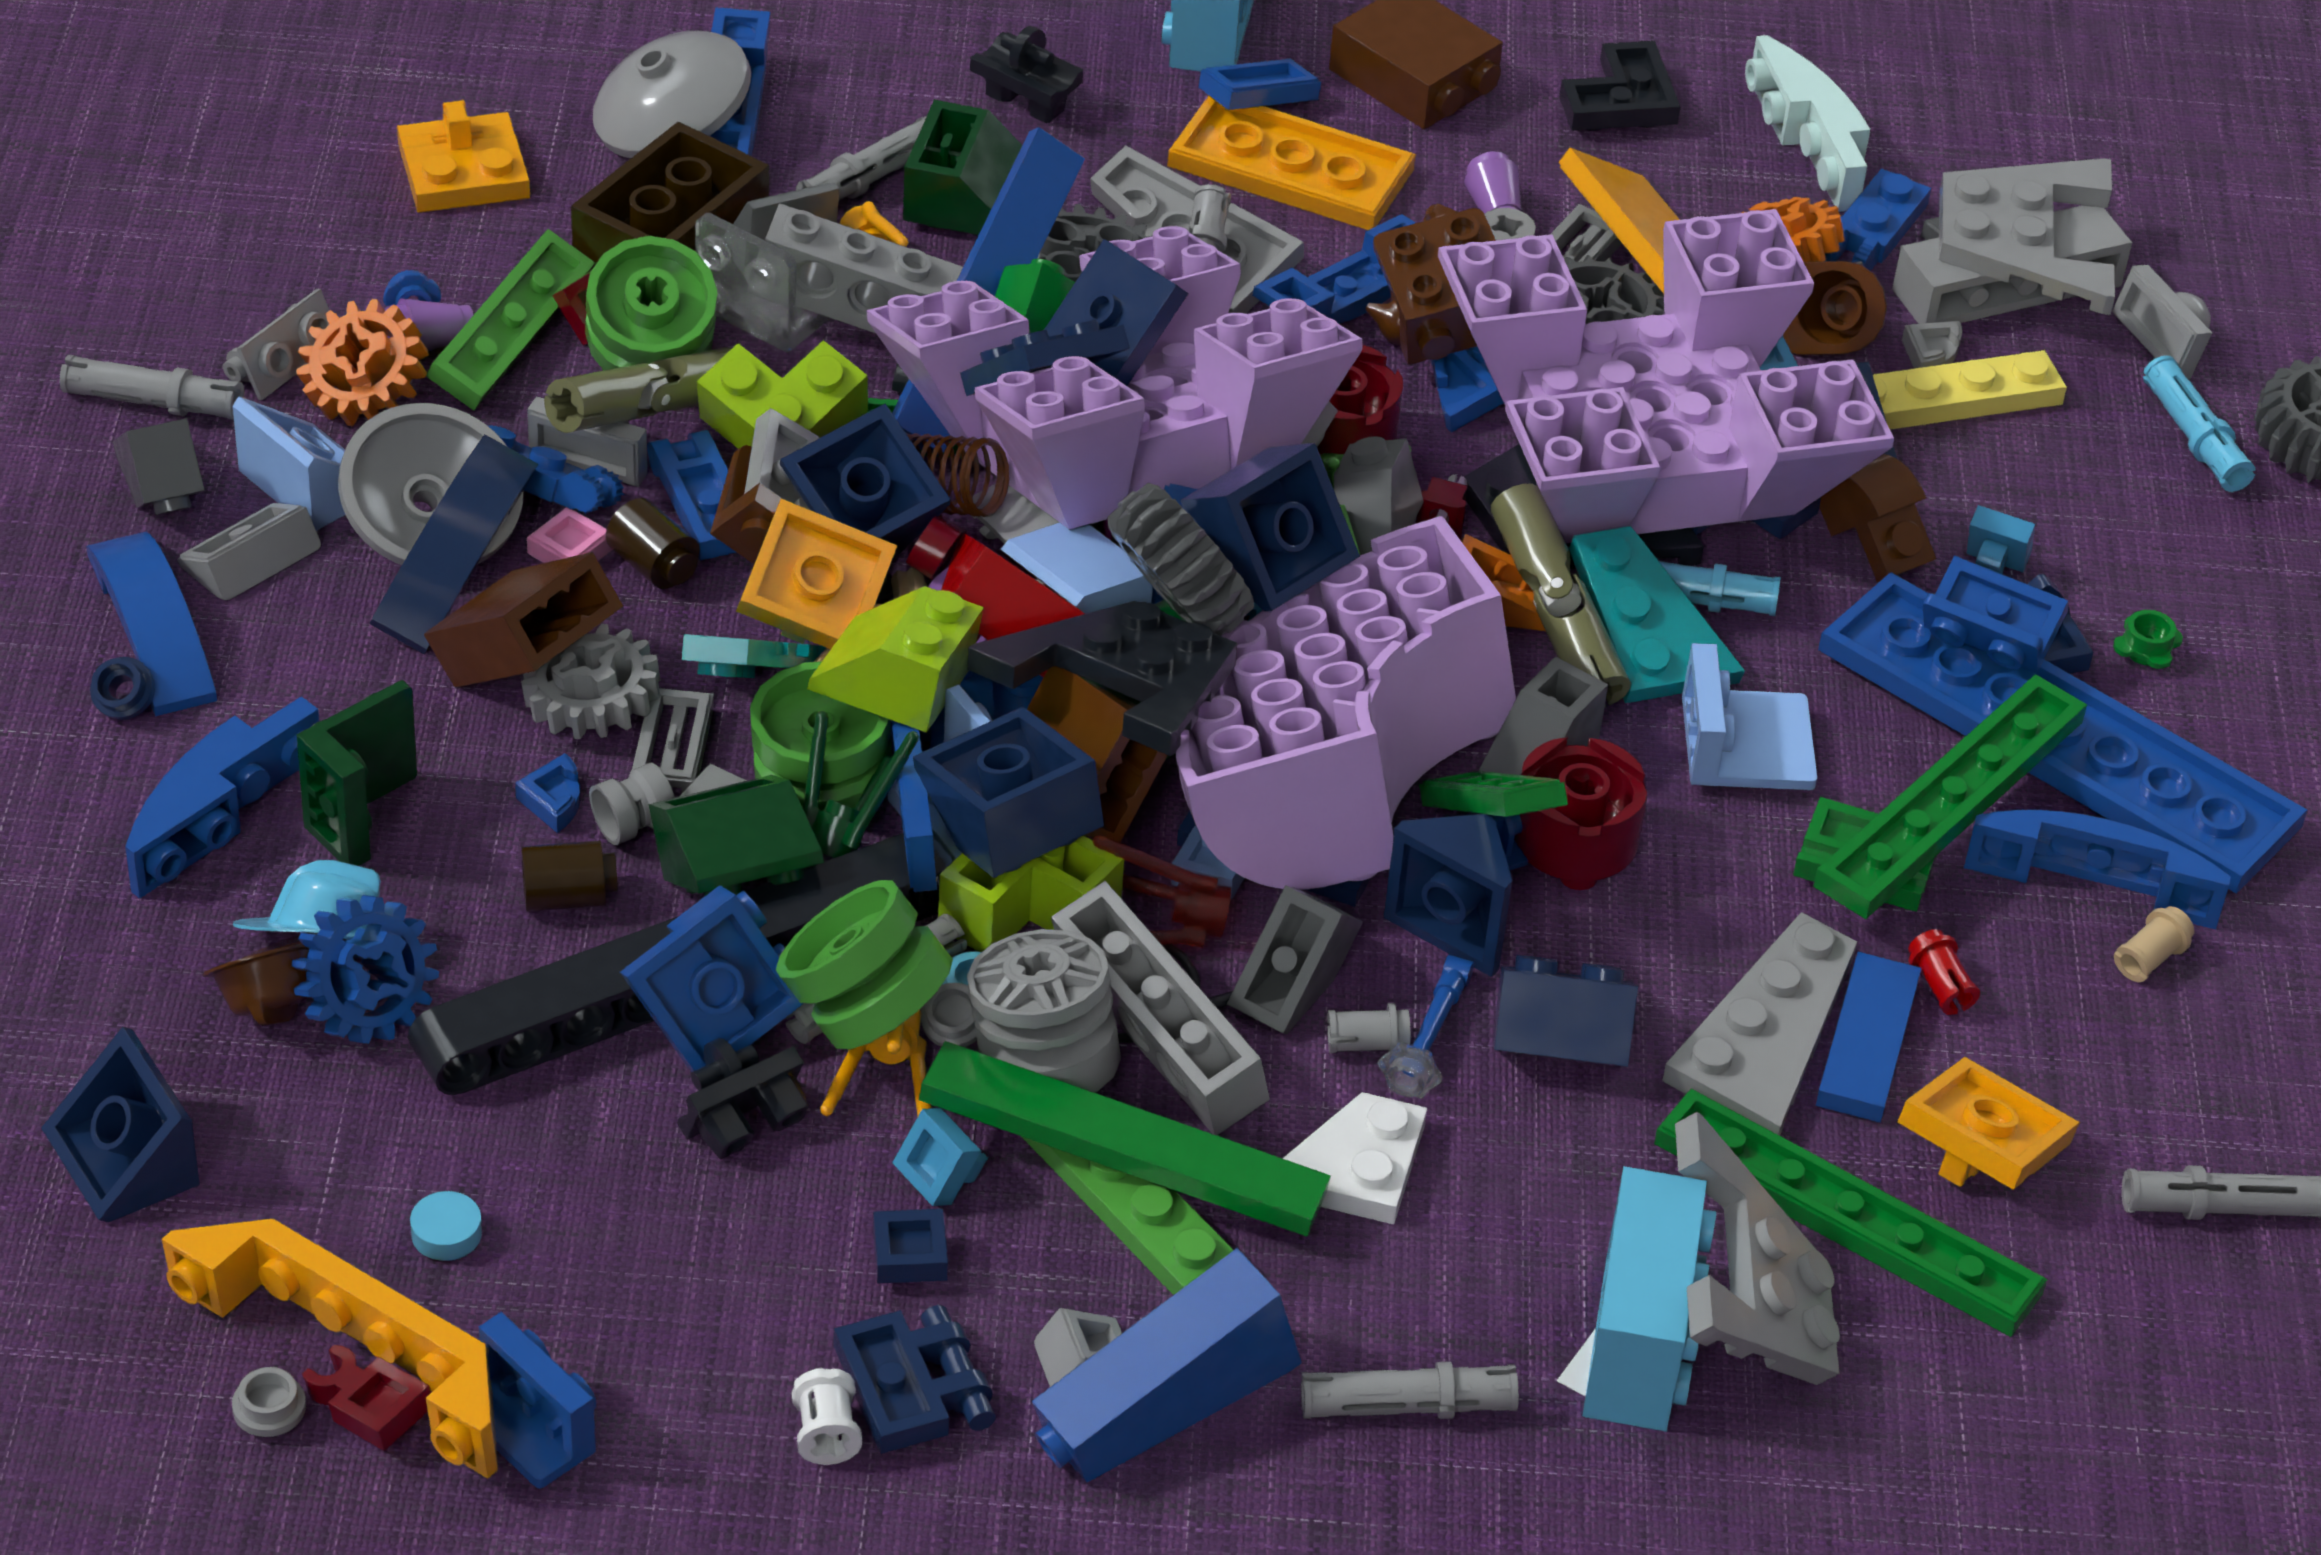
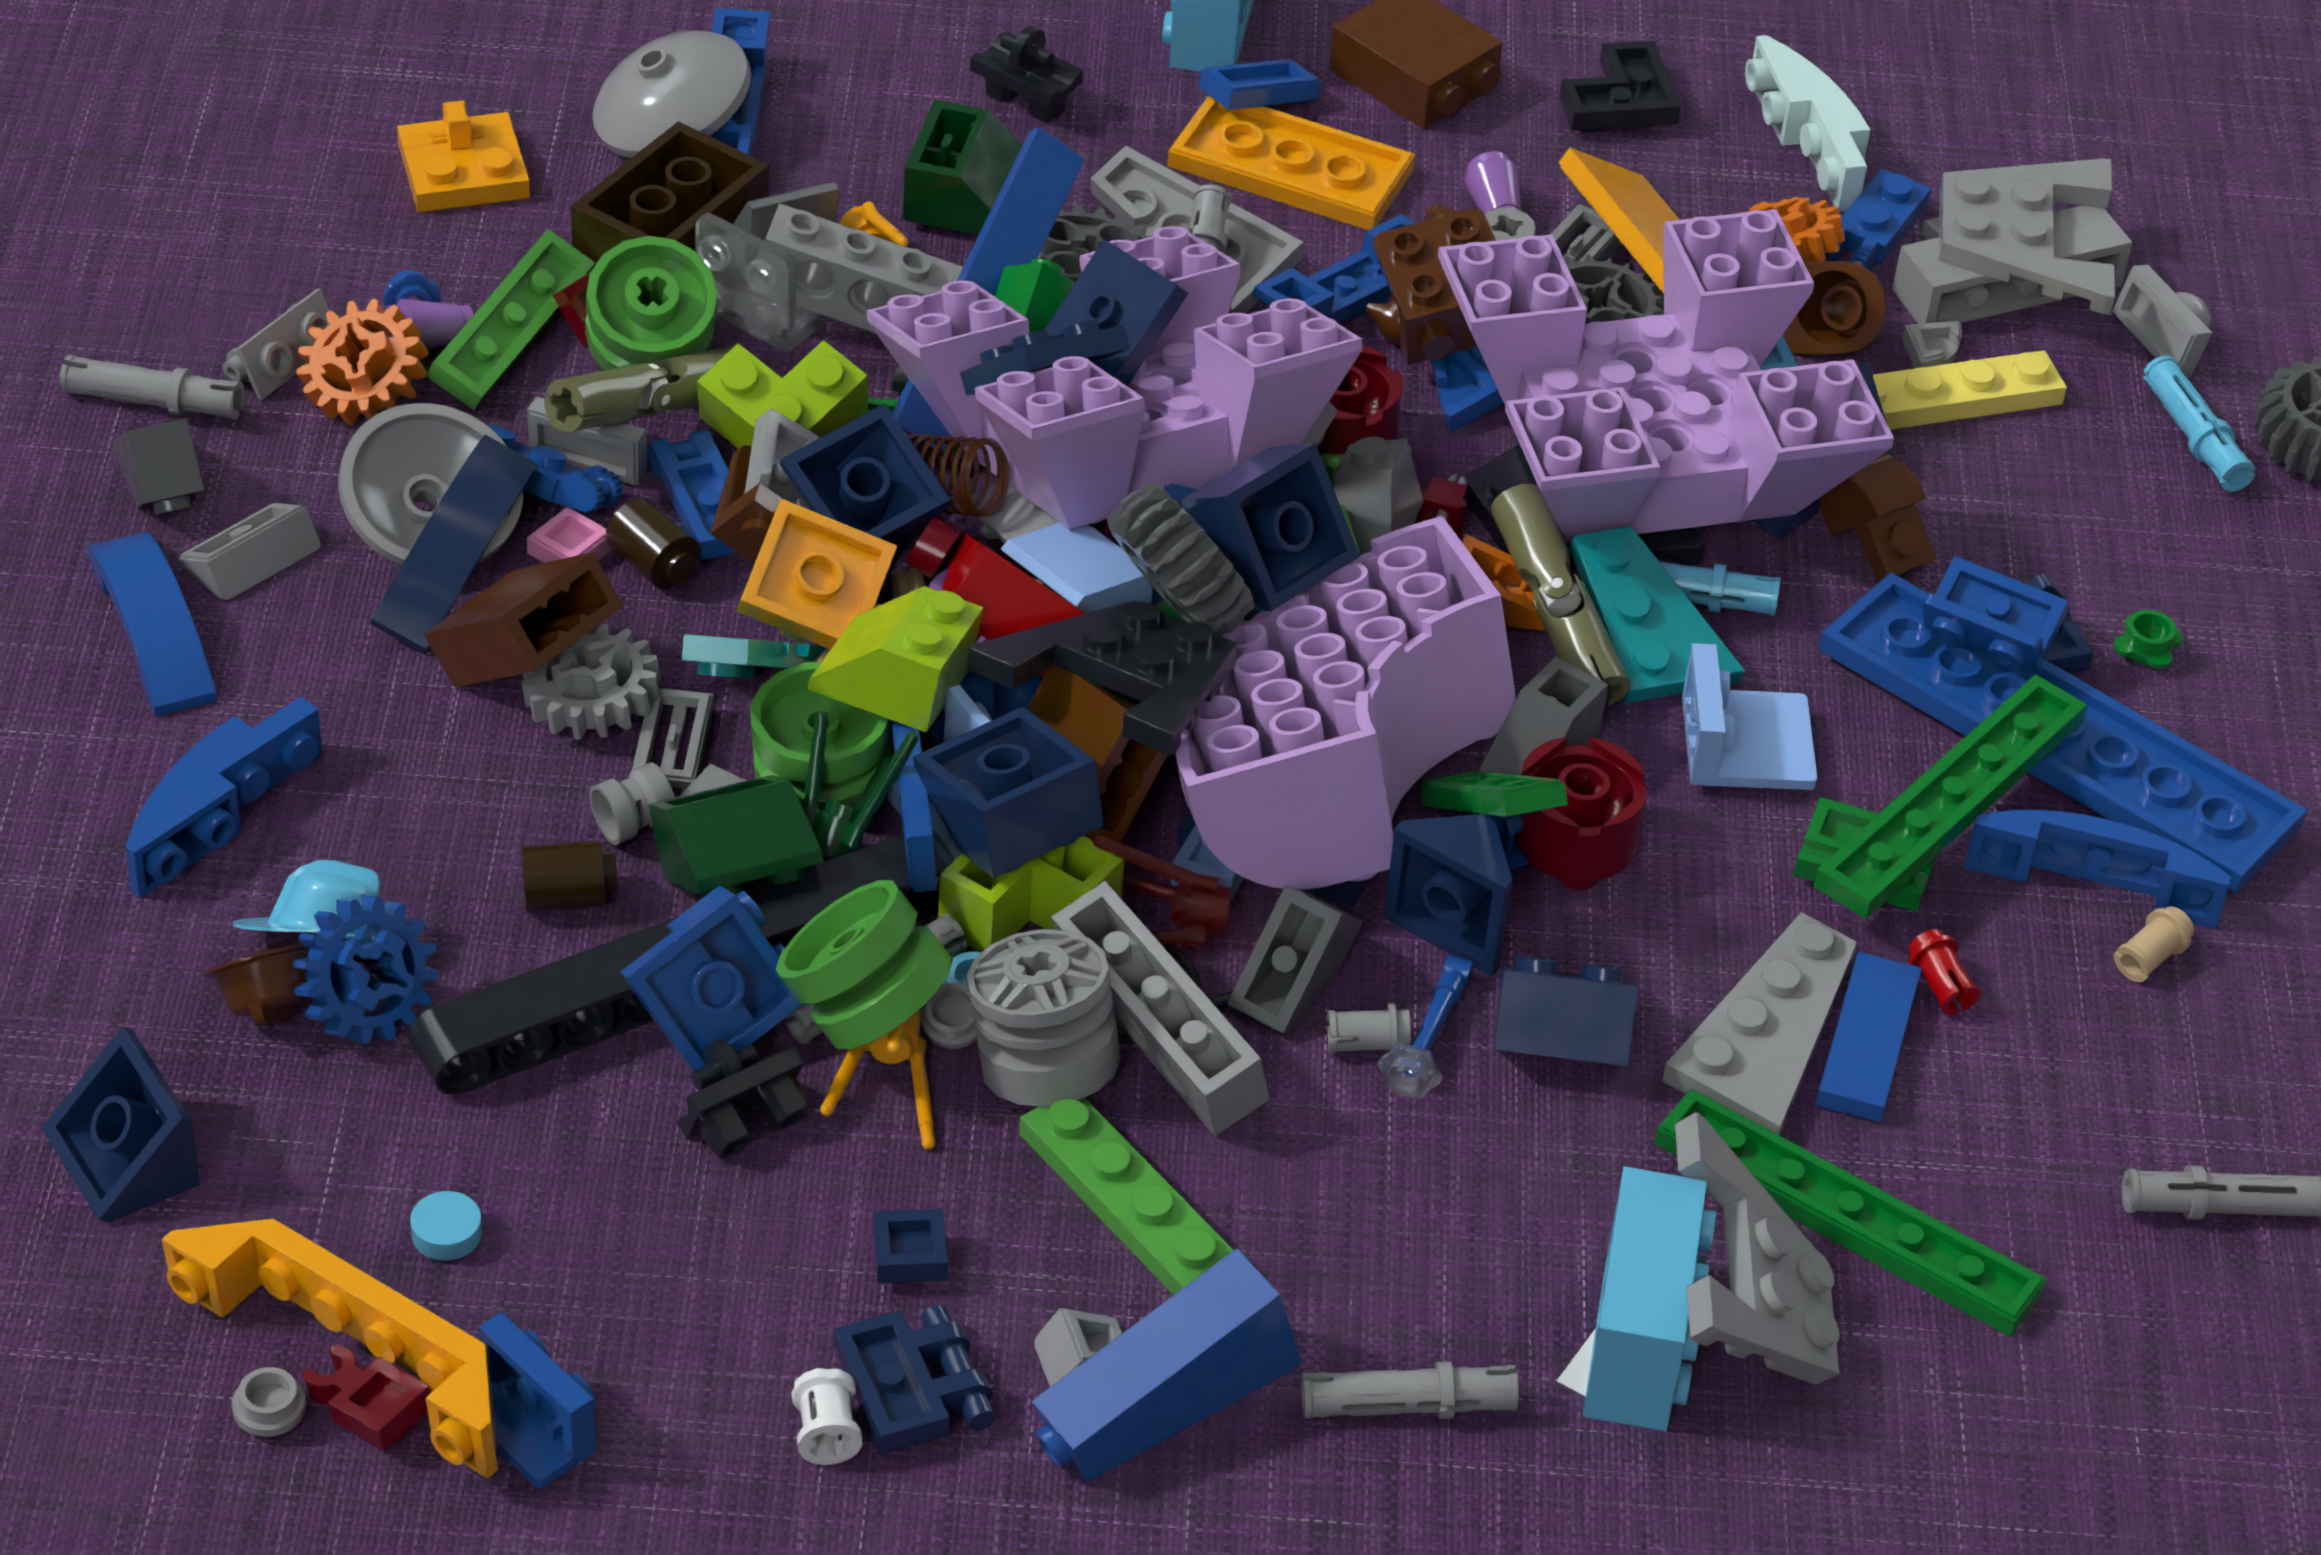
dark blue plate [90,657,155,720] -> none
light blue slope [233,396,345,531] -> none
dark green bracket [296,680,417,866] -> none
blue tile [515,753,580,833] -> none
light grey pin [796,116,926,201] -> none
dark azure tile [892,1108,988,1206] -> none
green tile [919,1041,1331,1237] -> none
white wing [1282,1092,1427,1225] -> none
light orange hinge [1897,1057,2080,1190] -> none
dark azure tile [1966,505,2035,574] -> none

